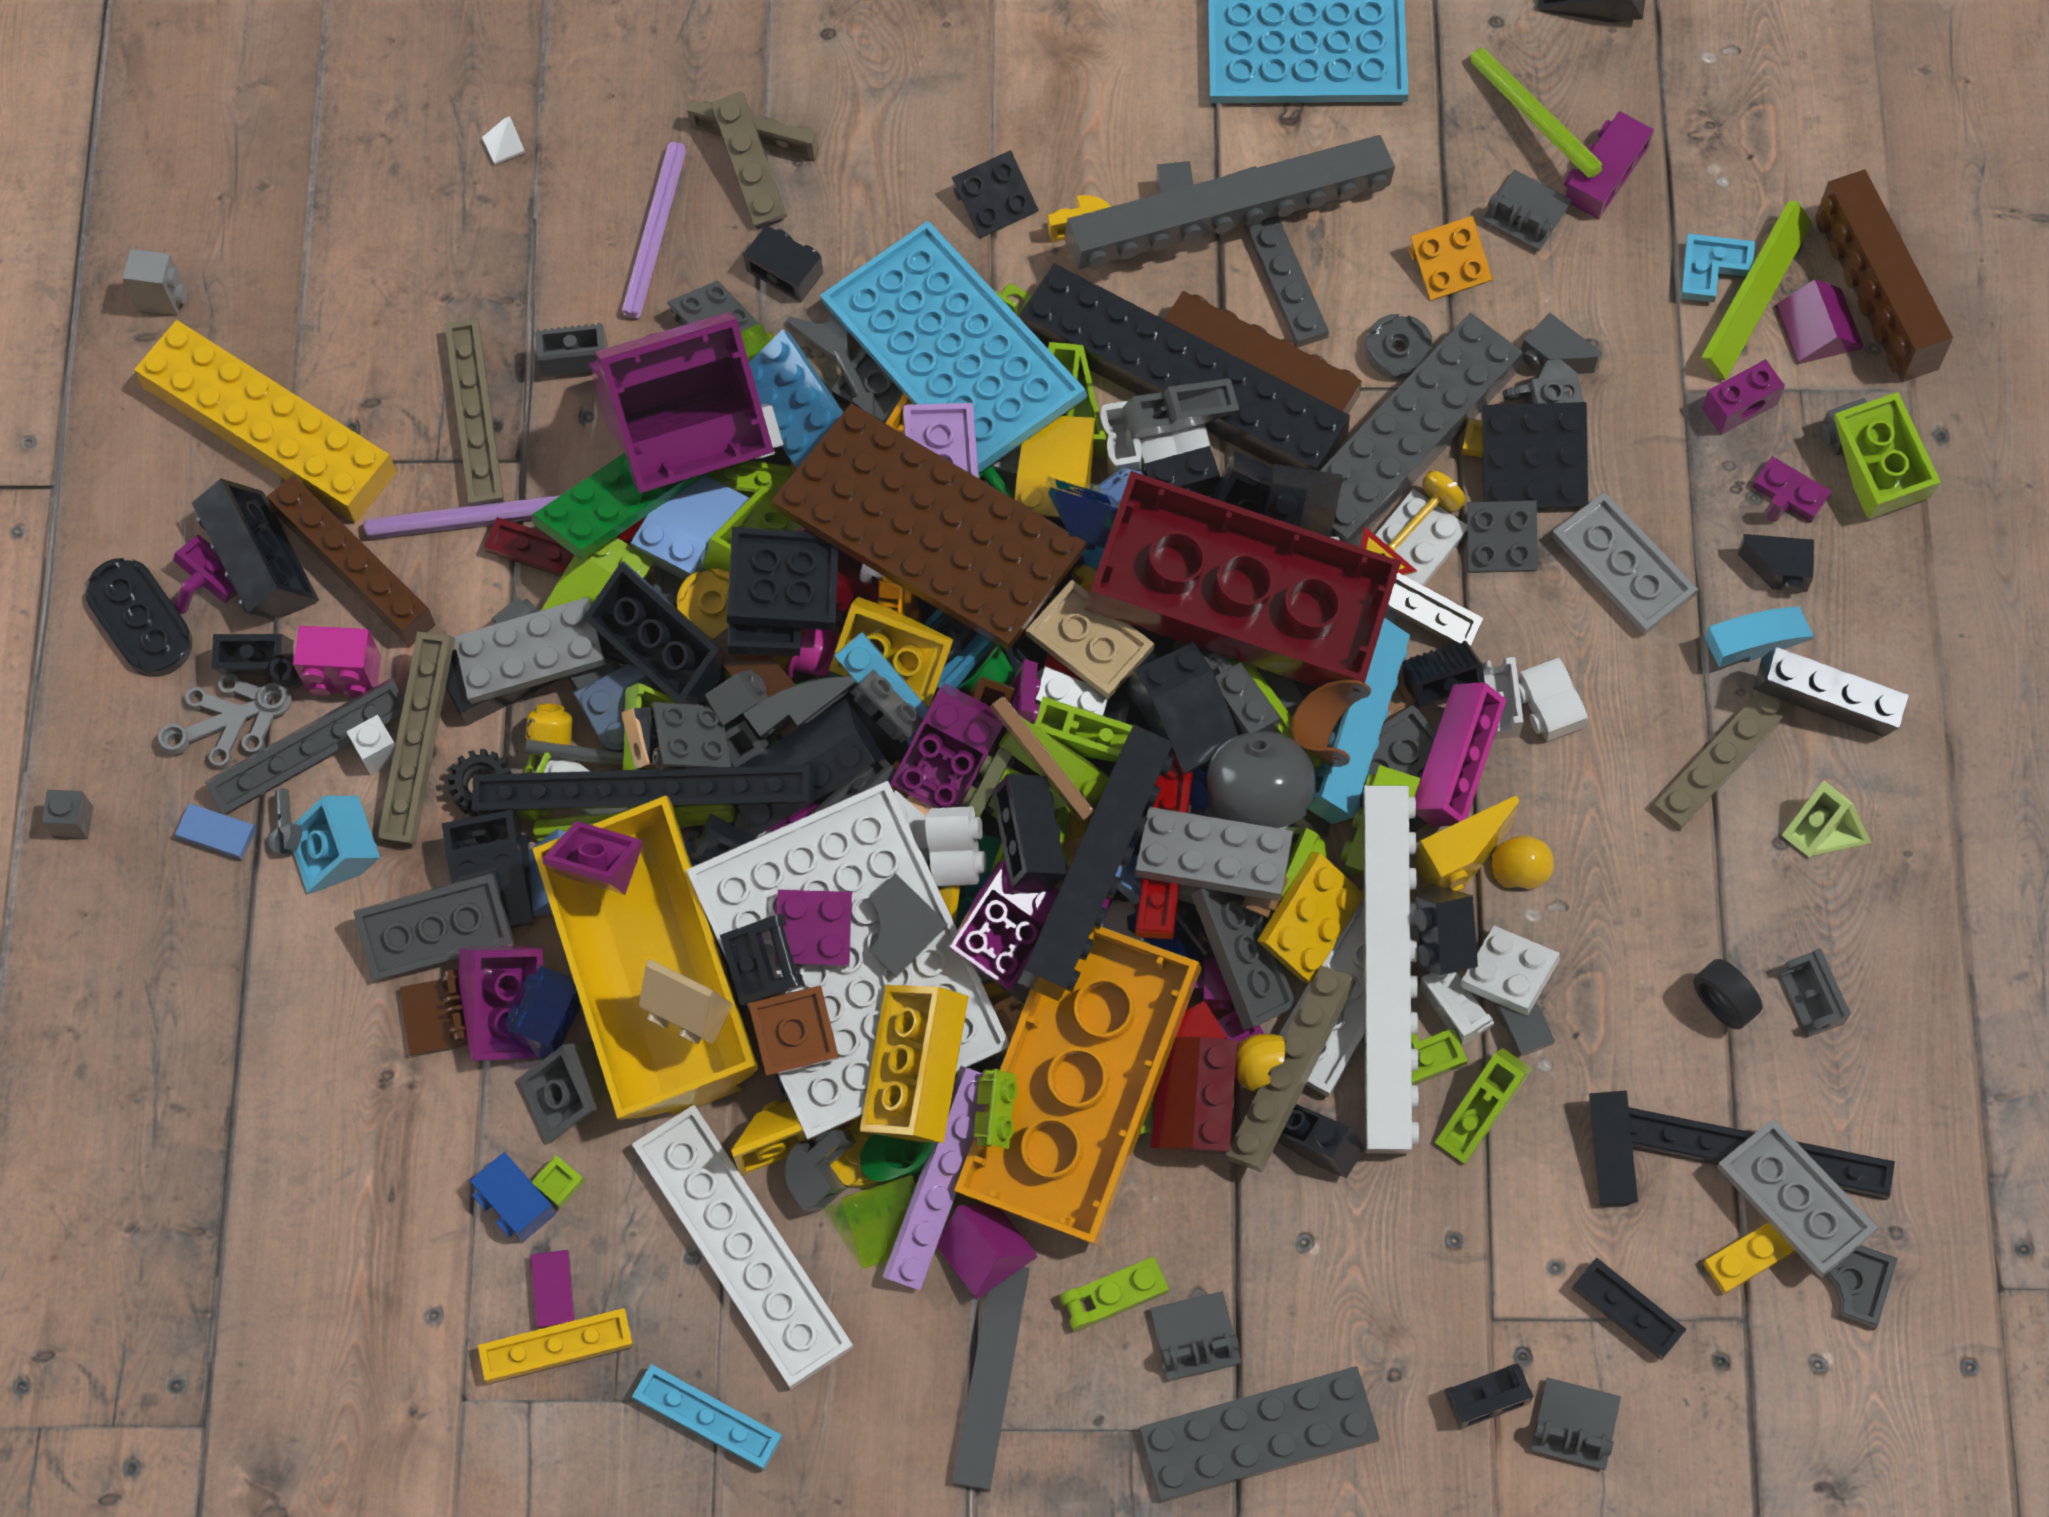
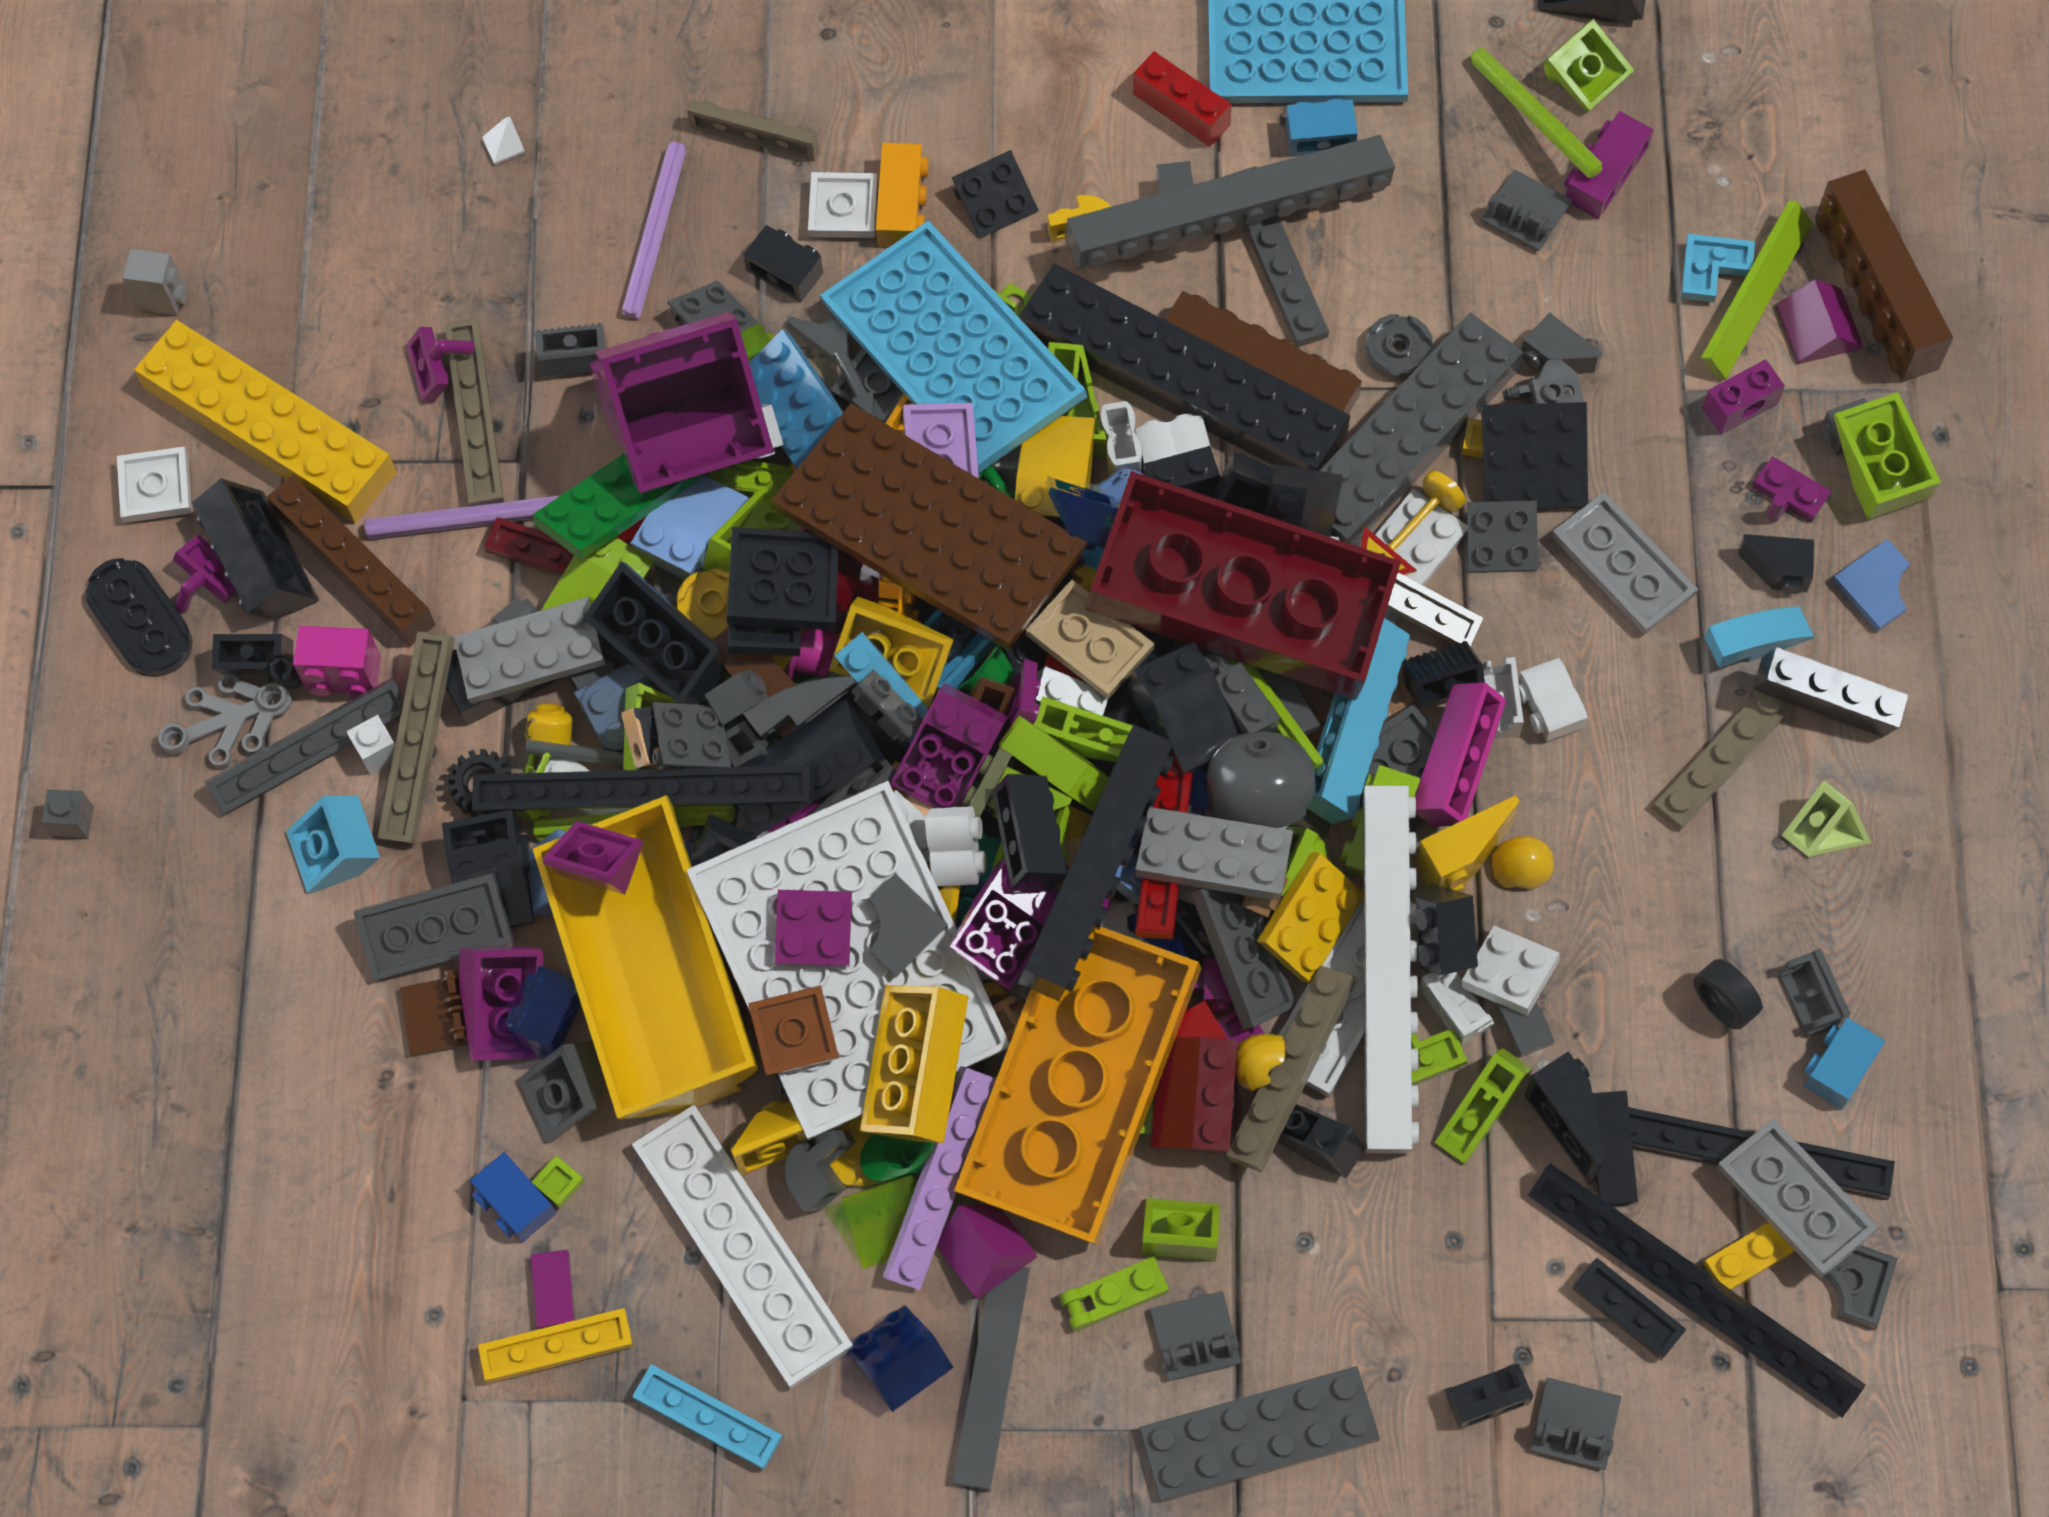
medium blue tile [175,803,256,860] -> none
dark grey bar [268,788,302,856] -> none
tan slope [639,959,733,1045] -> none
dark tan plate [711,91,788,228] -> none
black plate [720,914,805,1006] -> none
lime hinge [973,1069,1017,1149] -> none
medium nougat tile [989,697,1094,822] -> none
dark grey slope [1123,379,1239,439] -> none
dark orange piece [1291,679,1371,767] -> none
light orange hinge [1409,215,1493,300] -> none
none -> white plate [117,446,192,523]
none -> magenta plate [406,327,475,403]
none -> white plate [808,172,878,238]
none -> clear blue slope [847,1305,954,1412]
none -> light orange brick [876,142,929,247]
none -> red brick [1133,51,1232,147]
none -> lime slope [1142,1198,1220,1261]
none -> dark azure brick [1285,99,1358,157]
none -> black slope [1524,1051,1605,1185]
none -> black plate [1528,1163,1866,1418]
none -> lime slope [1543,19,1634,112]
none -> dark azure brick [1804,1017,1885,1110]
none -> medium blue tile [1832,539,1910,632]

